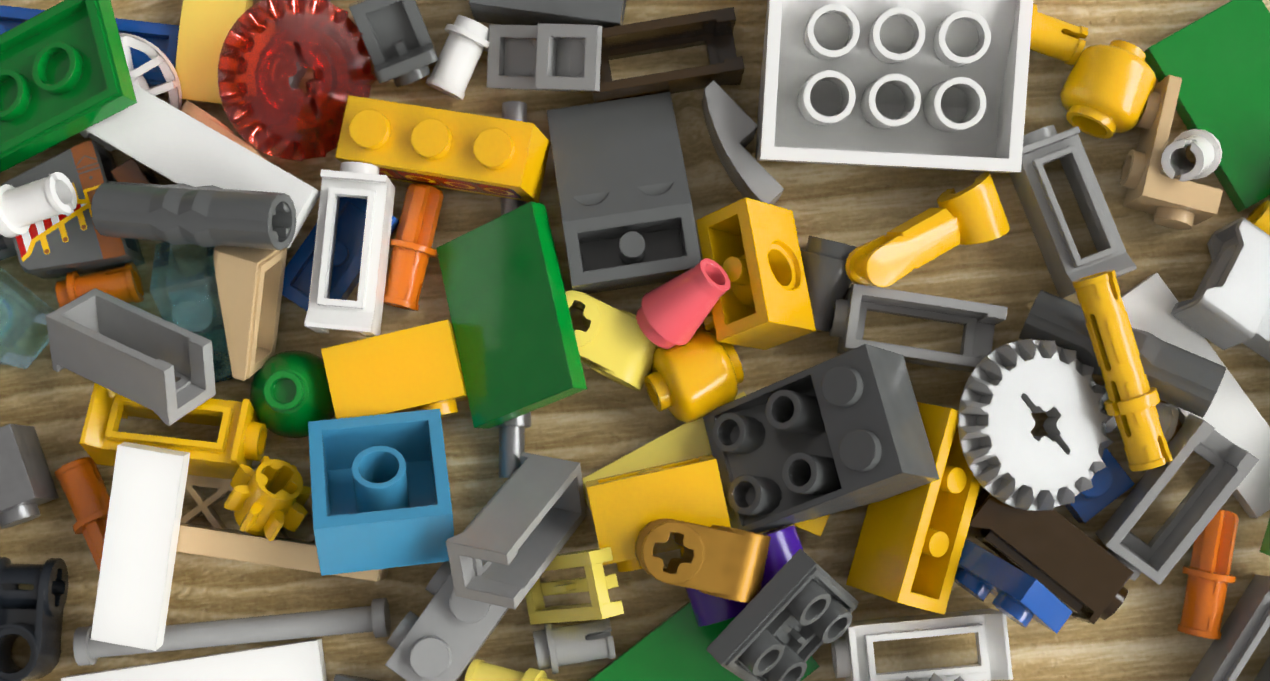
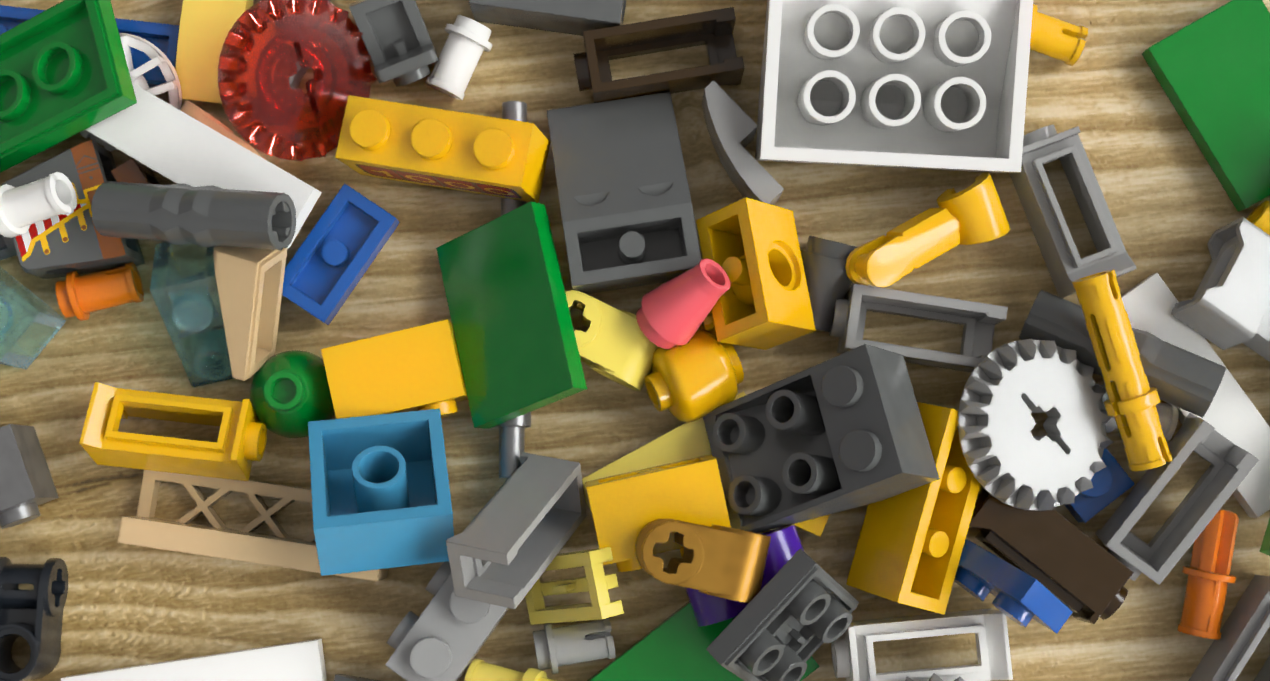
light grey window [46,288,216,426] -> none
orange axle [54,456,110,572] -> none
light grey bar [73,598,391,666] -> none
white tile [90,442,190,651] -> none
yellow gear [224,456,312,541] -> none
white window [304,162,395,337] -> none
orange axle [384,183,444,311] -> none
light grey slope [487,23,602,91] -> none
yellow head [1060,40,1156,139] -> none
tan bracket [1120,75,1223,230] -> none
white pin [1161,129,1222,182] -> none

